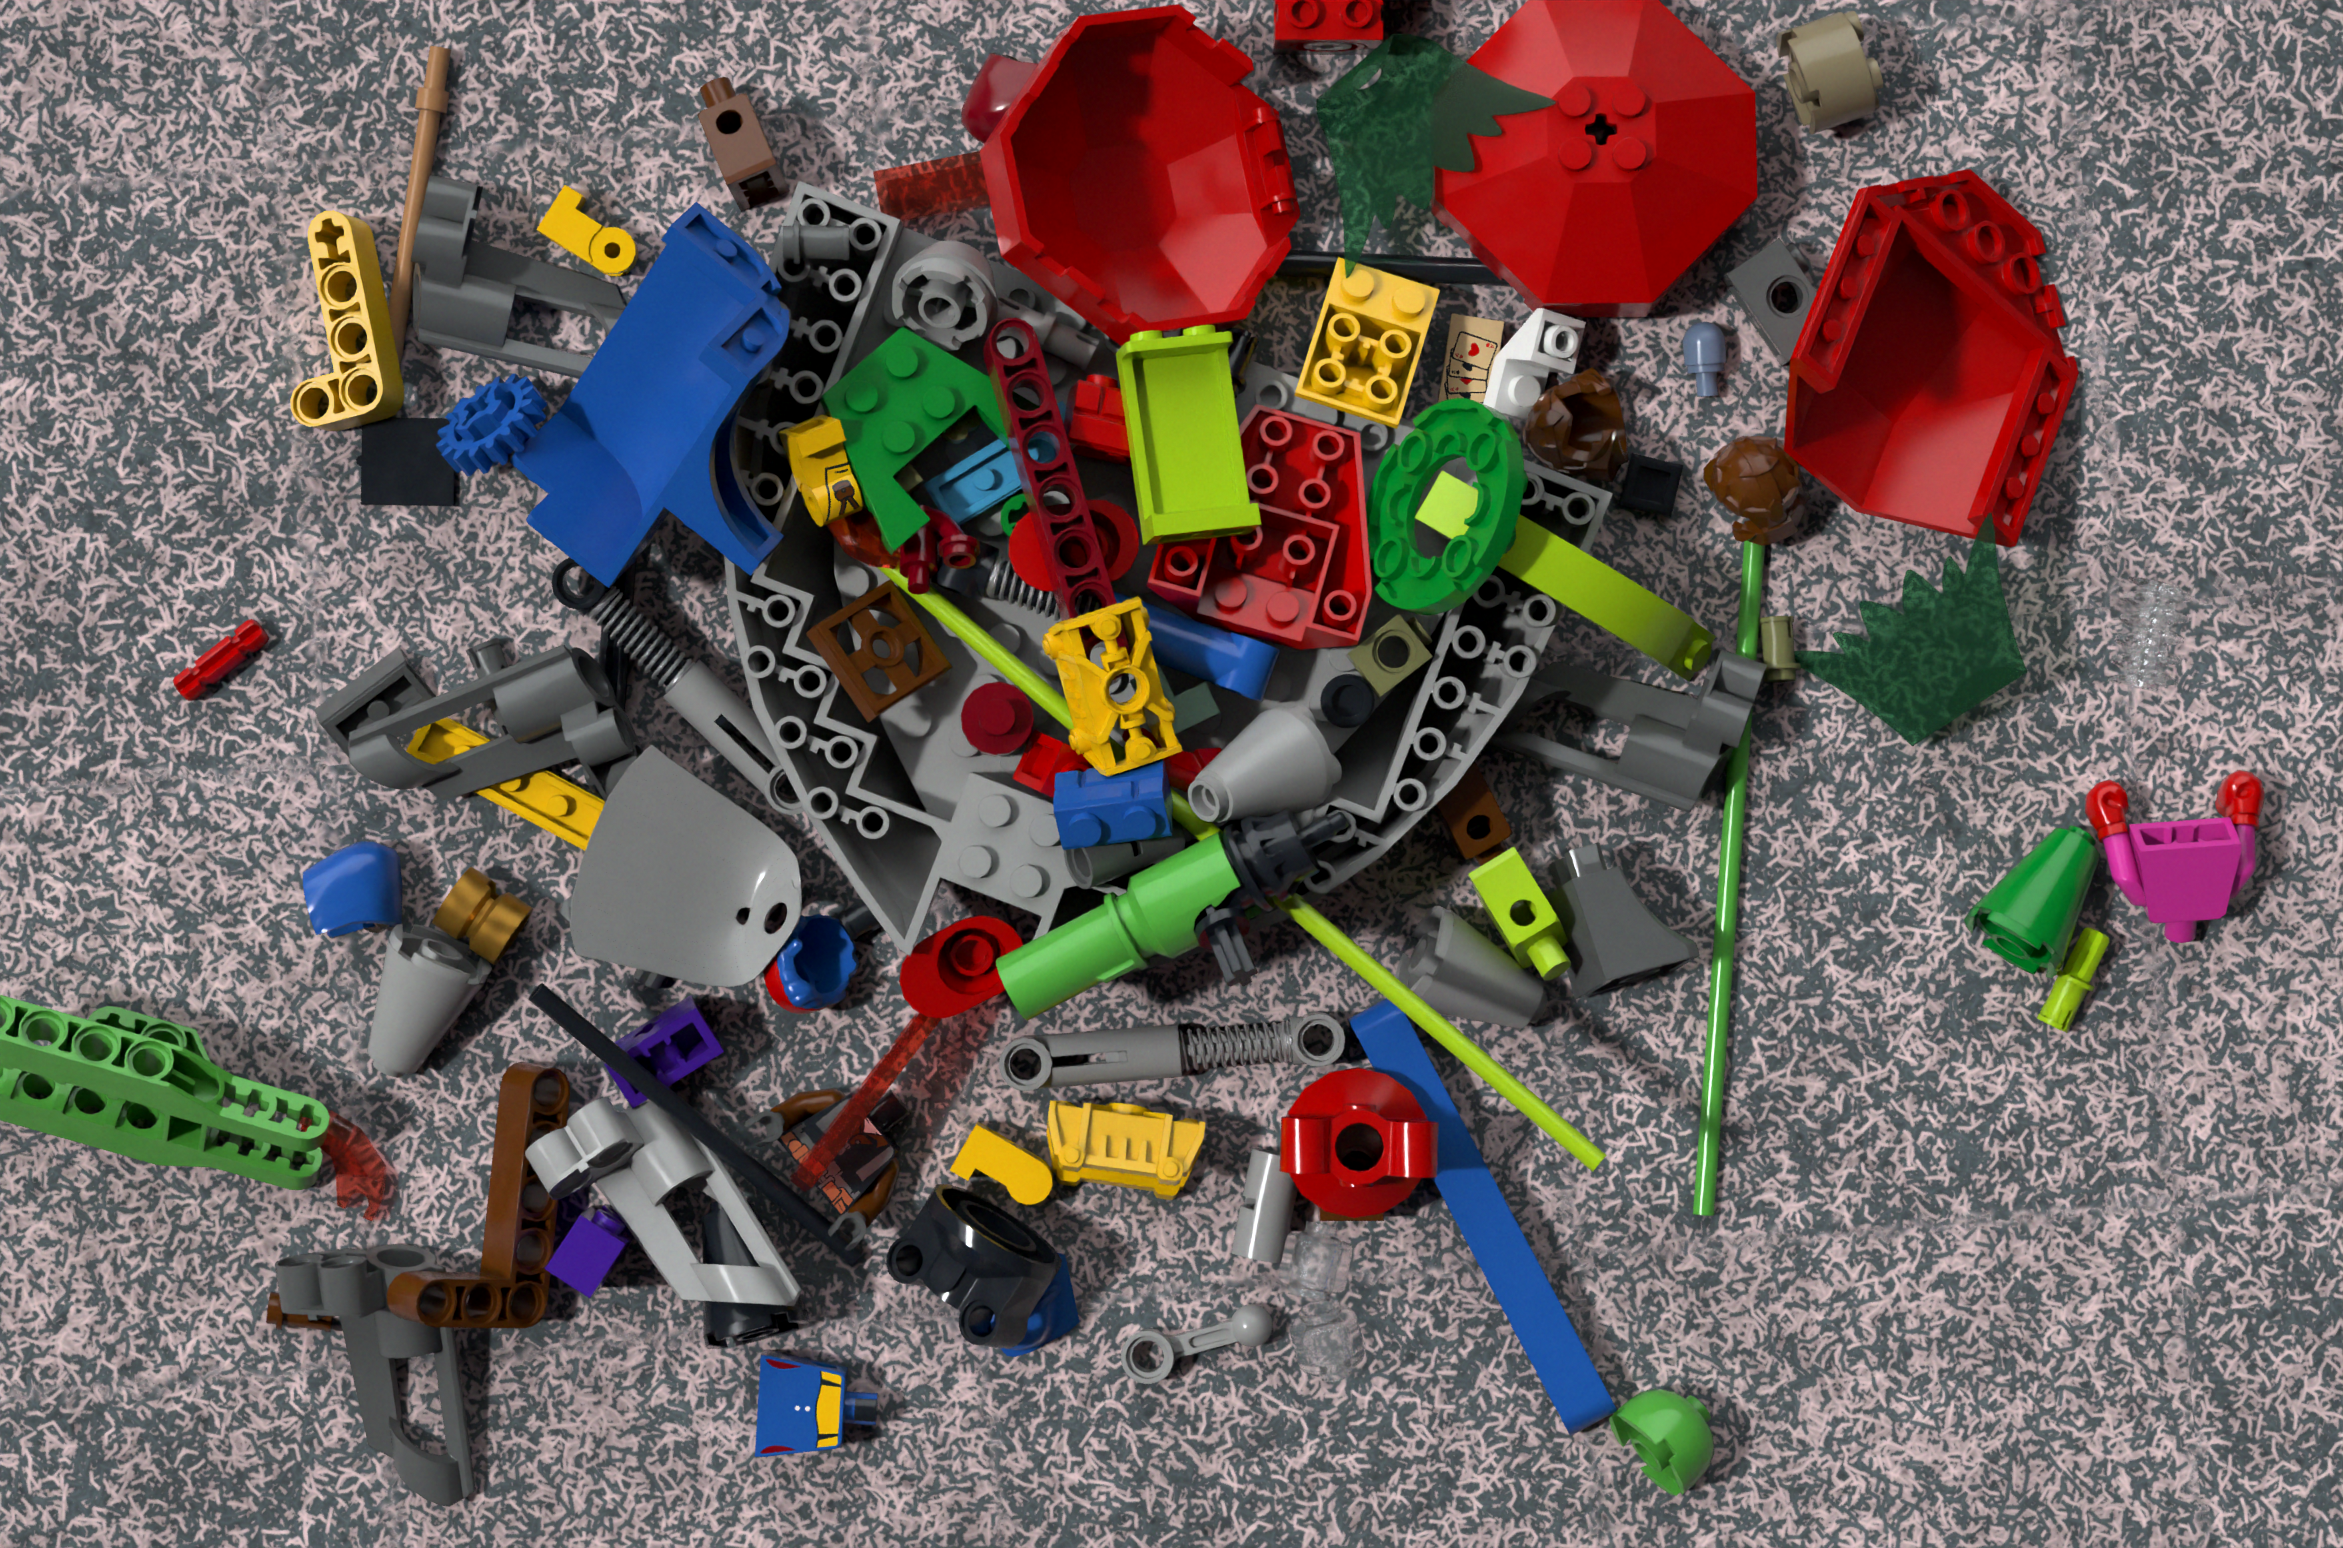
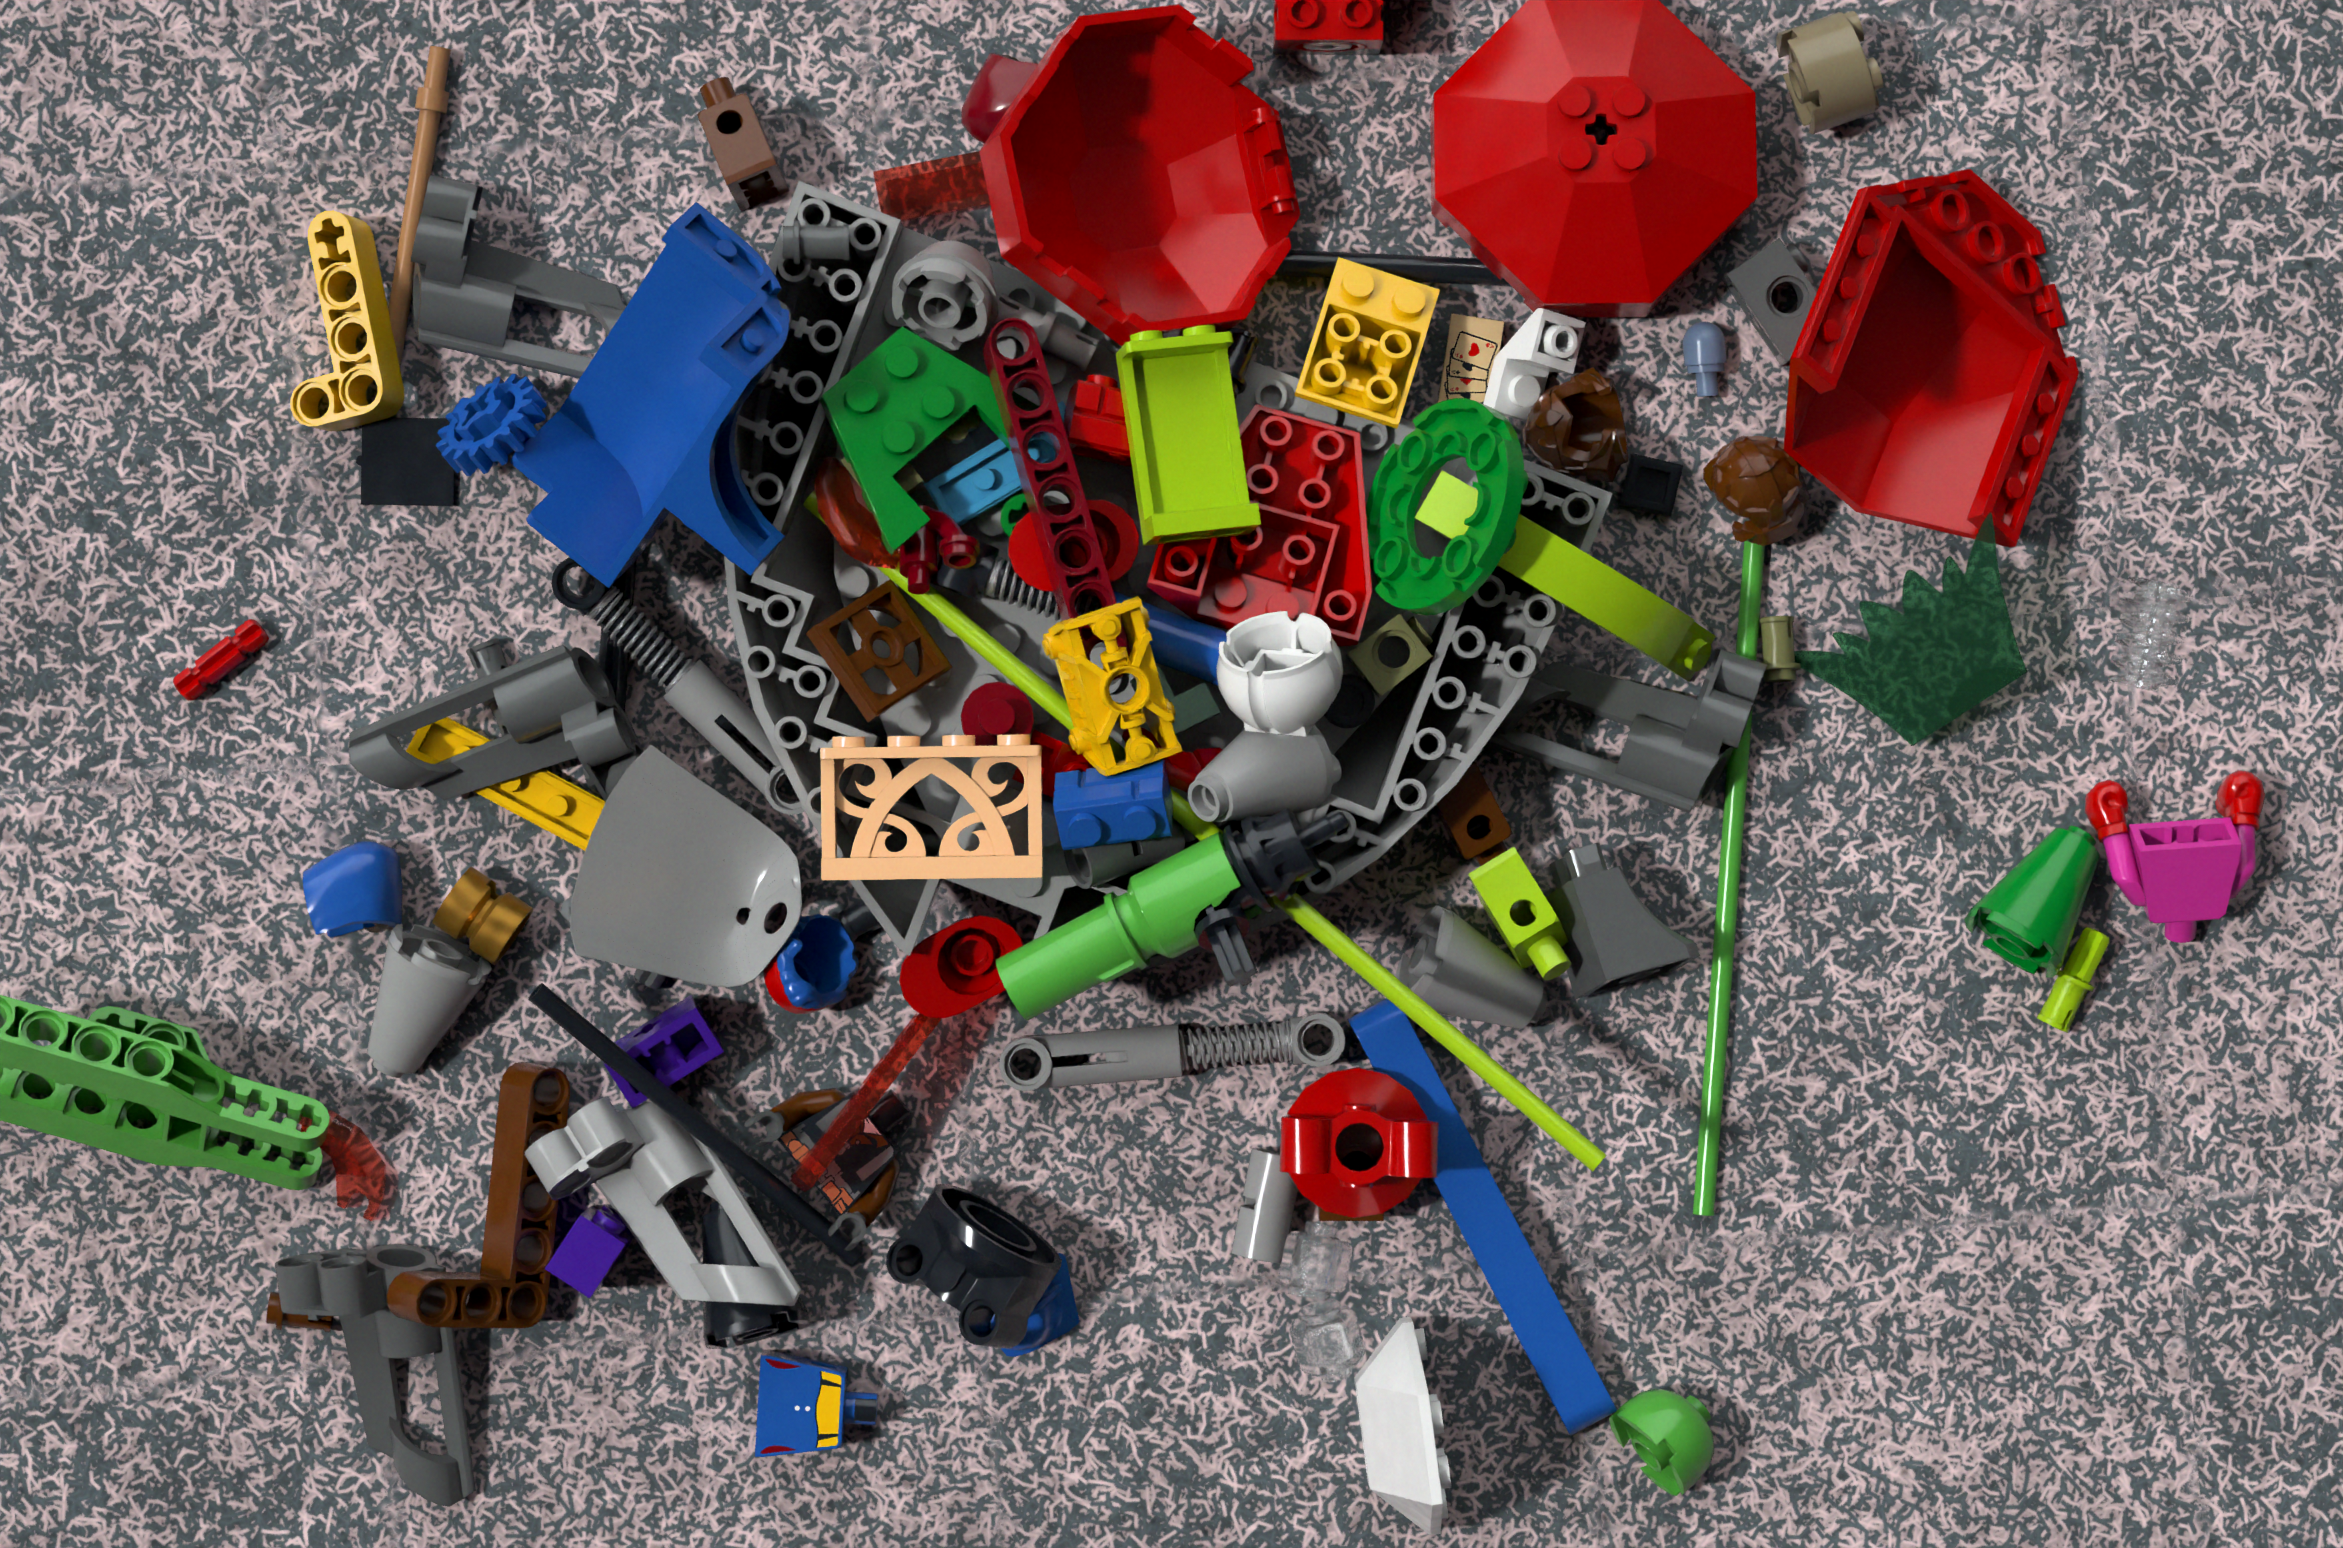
dark grey slope [314,647,436,757] -> none
yellow leg [536,185,638,277] -> none
yellow leg [778,414,863,527] -> none
yellow leg [950,1121,1053,1205] -> none
yellow piece [1046,1100,1206,1200] -> none
light grey piece [1121,1304,1273,1384] -> none
clear green piece [1316,34,1556,278] -> none
none -> light nougat fence [820,734,1043,880]
none -> white piece [1217,611,1343,737]
none -> white wedge [1354,1317,1451,1535]

